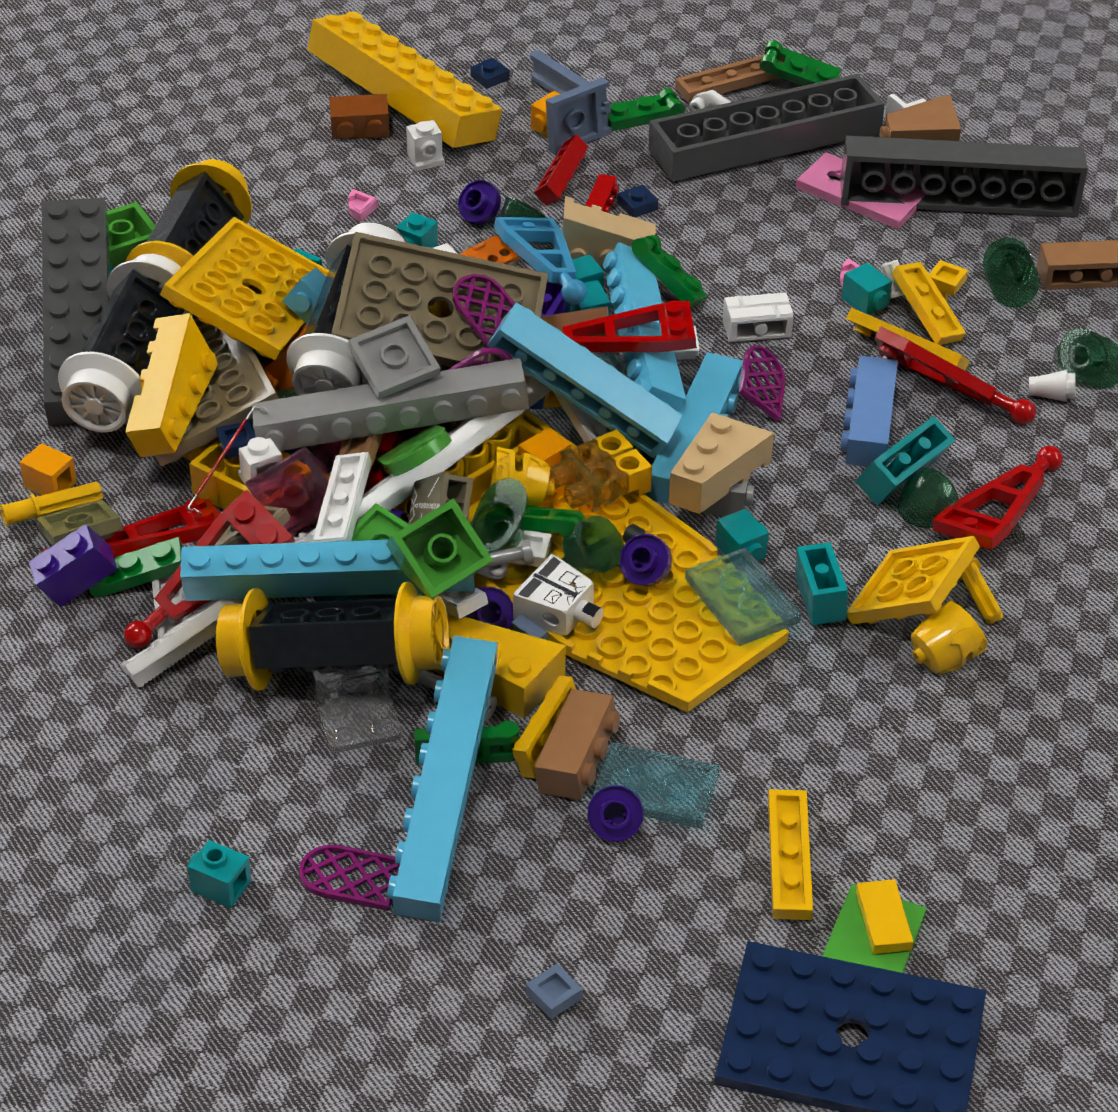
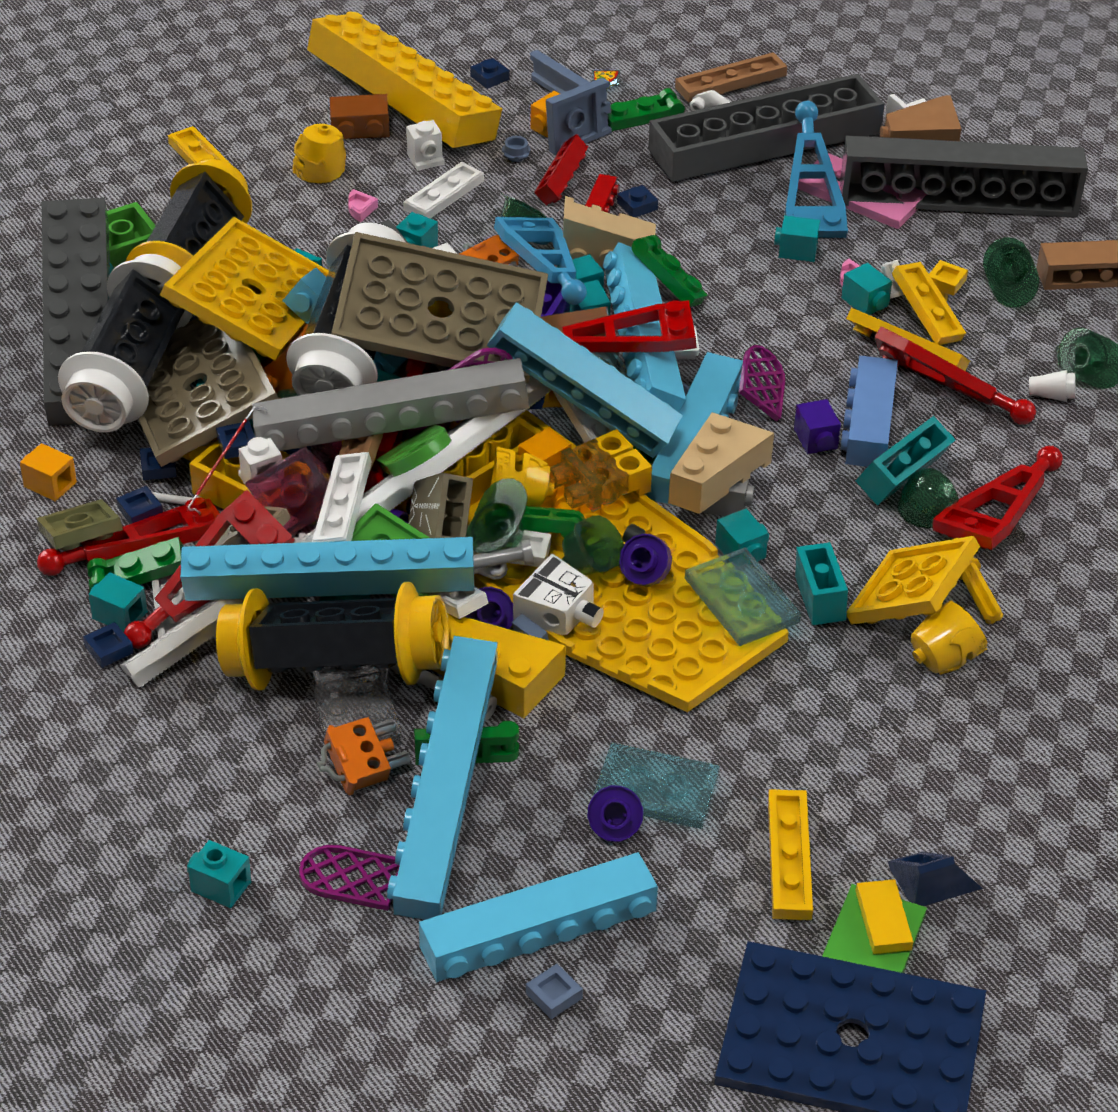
yellow axle [0,482,103,526] -> none
dark purple brick [29,524,118,607] -> none
yellow wedge [125,313,218,457] -> none
light grey plate [348,315,440,400] -> none
bright green slope [386,498,493,599] -> none
magenta window [452,274,515,348] -> none
dark purple plate [458,180,501,225] -> none
yellow plate [513,675,576,779] -> none
medium nougat brick [534,689,620,800] -> none
white brick [723,293,793,343] -> none
green plate [759,40,841,86] -> none
none -> dark blue plate [83,622,134,668]
none -> teal brick [89,572,148,632]
none -> dark blue plate [116,486,163,524]
none -> dark blue plate [140,447,177,481]
none -> white piece [152,492,201,505]
none -> yellow tile [168,126,233,166]
none -> yellow helmet [292,124,346,183]
none -> orange piece [317,717,411,796]
none -> white tile [403,162,484,219]
none -> medium azure brick [419,852,658,982]
none -> sand blue plate [502,136,531,162]
none -> tile [592,70,620,92]
none -> teal brick [774,215,820,262]
none -> dark azure plate [785,101,848,238]
none -> dark purple brick [794,399,841,454]
none -> dark blue slope [888,851,983,906]

